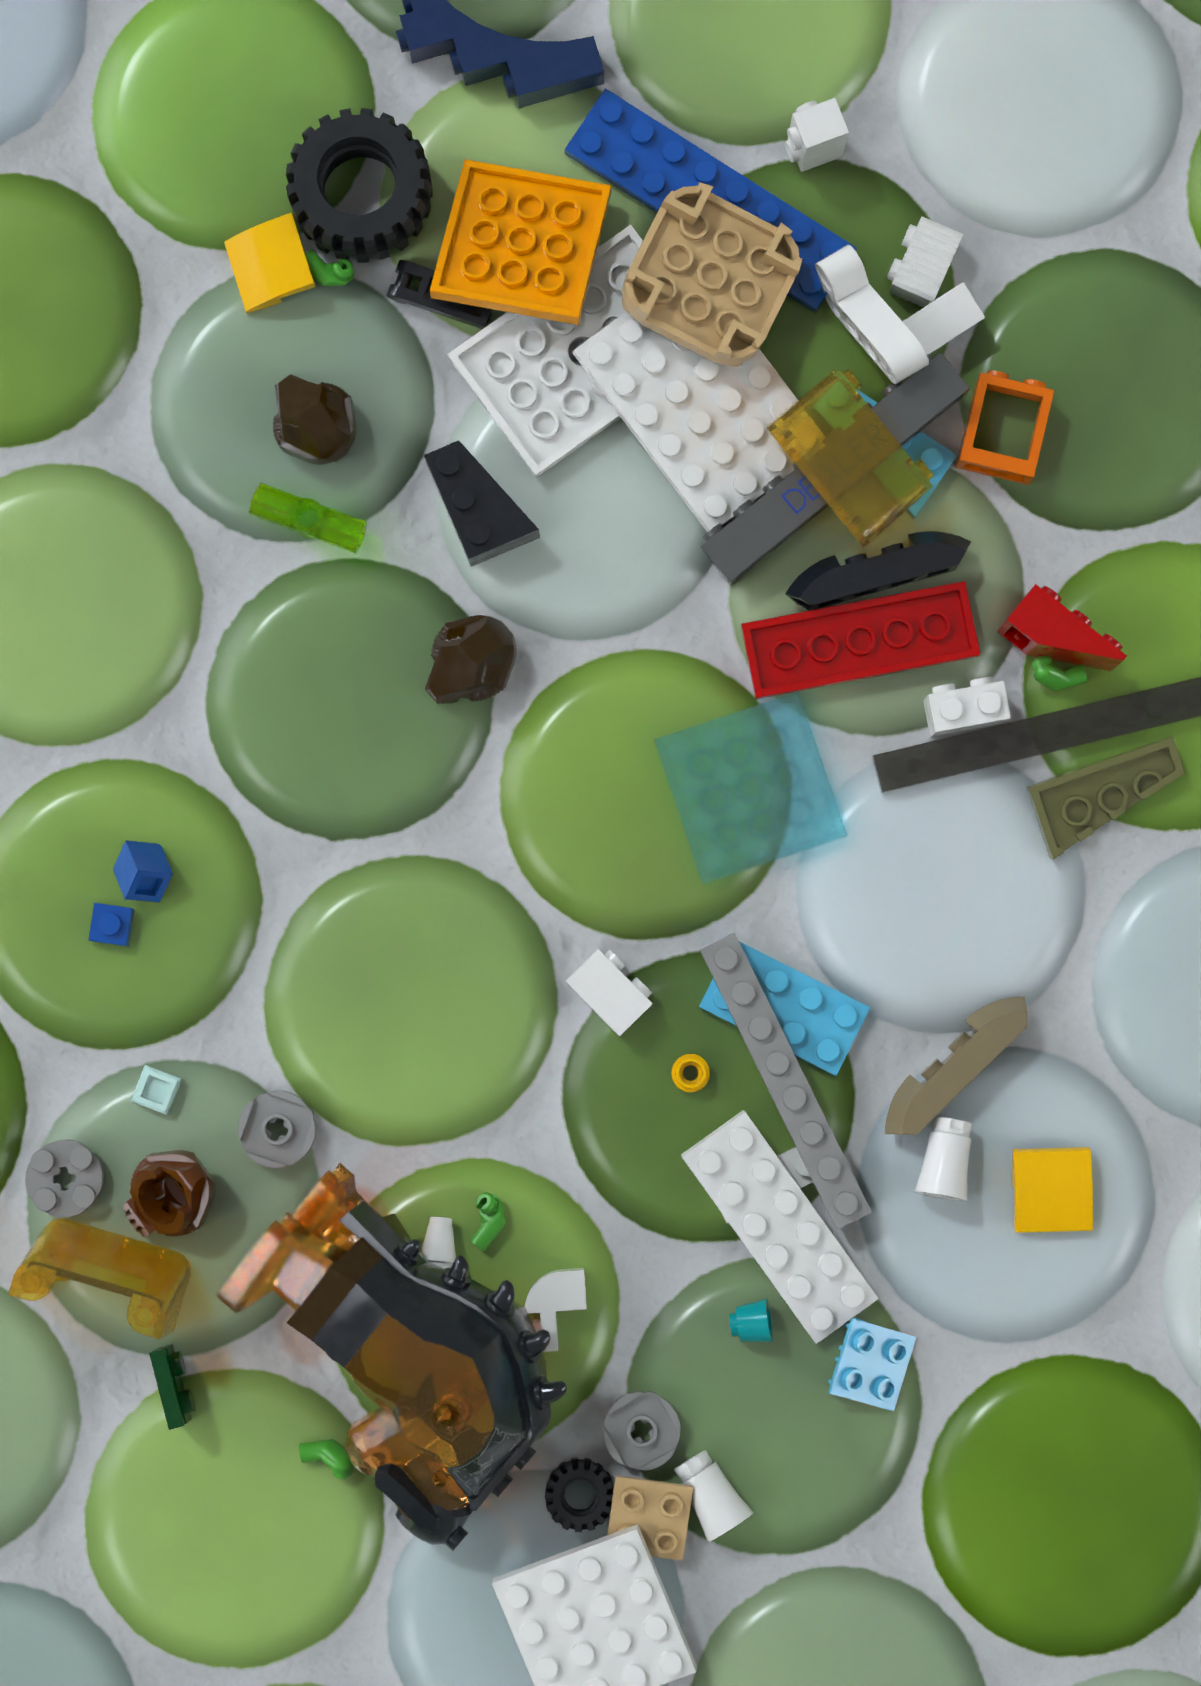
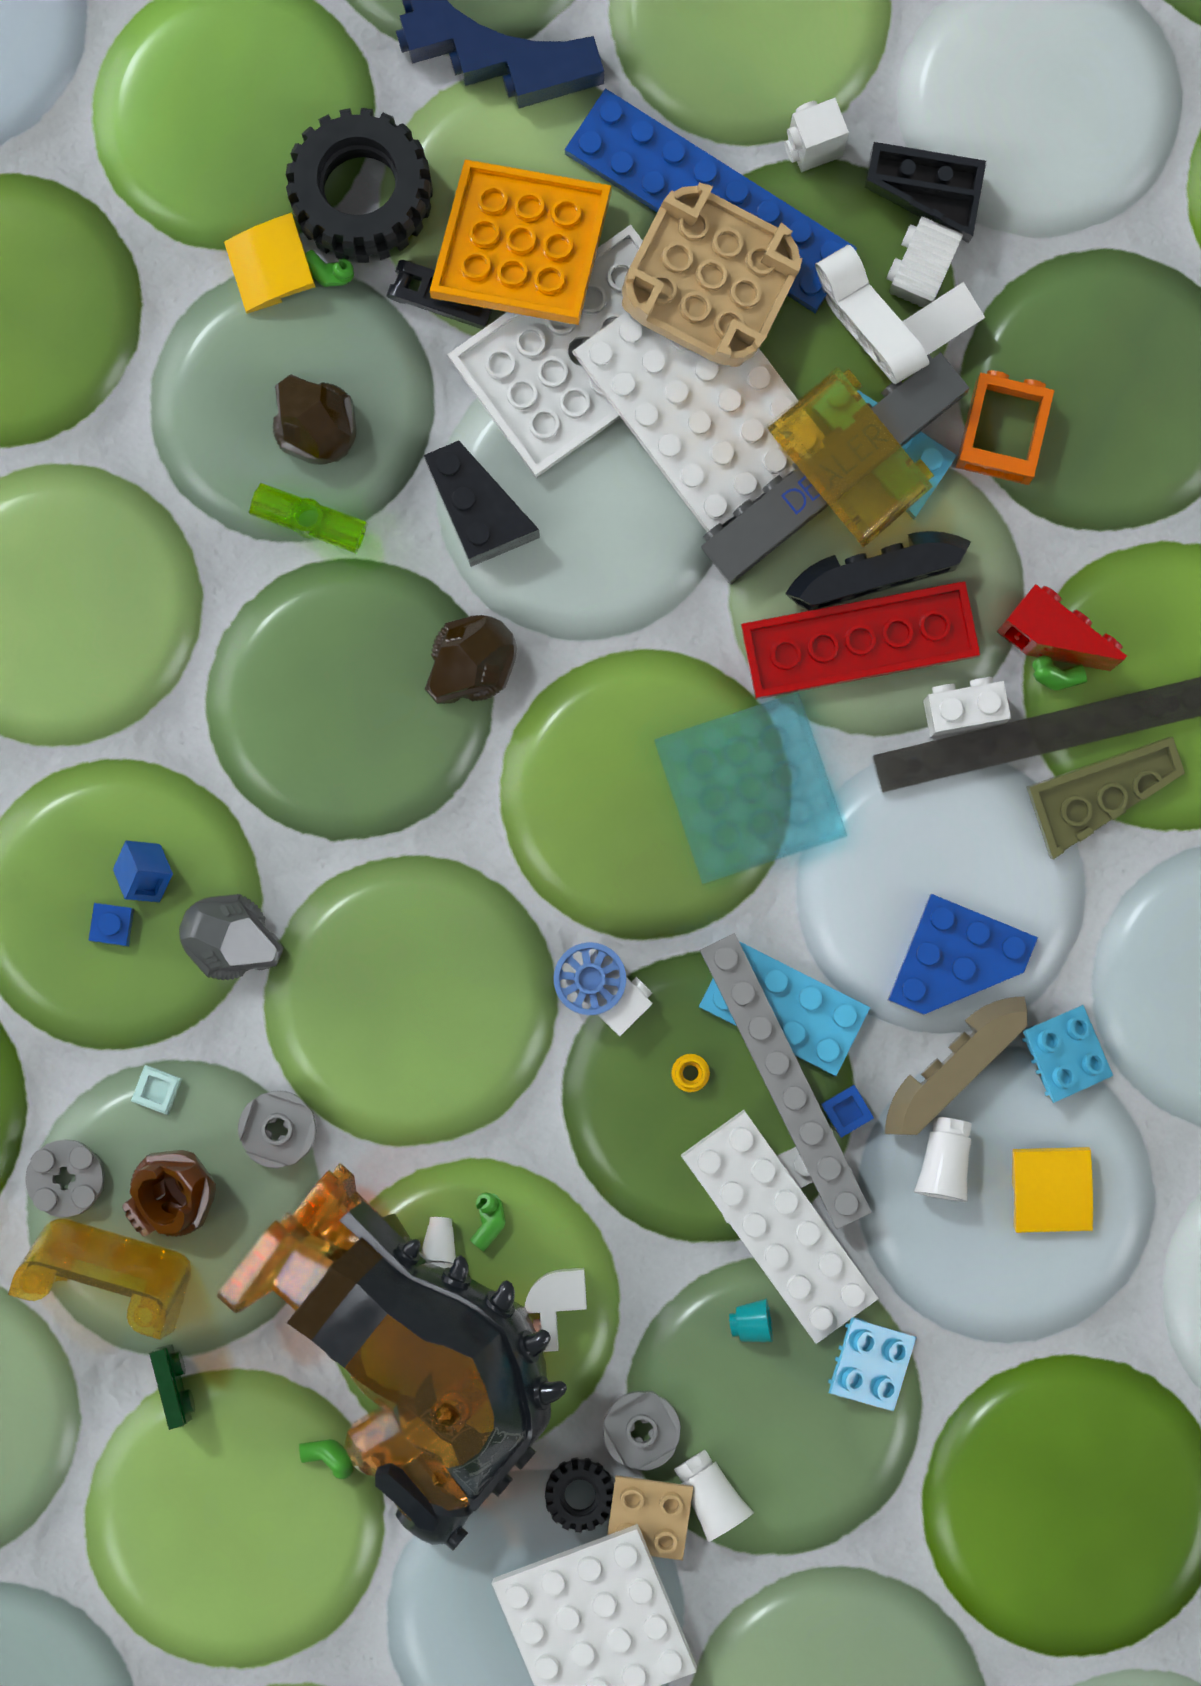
none -> dark grey helmet [179,894,284,980]
none -> medium blue wheel [554,942,626,1015]
none -> blue plate [820,1085,874,1138]
none -> black wedge [865,142,986,243]
none -> blue plate [887,894,1038,1015]
none -> medium azure hinge [1022,1005,1113,1103]

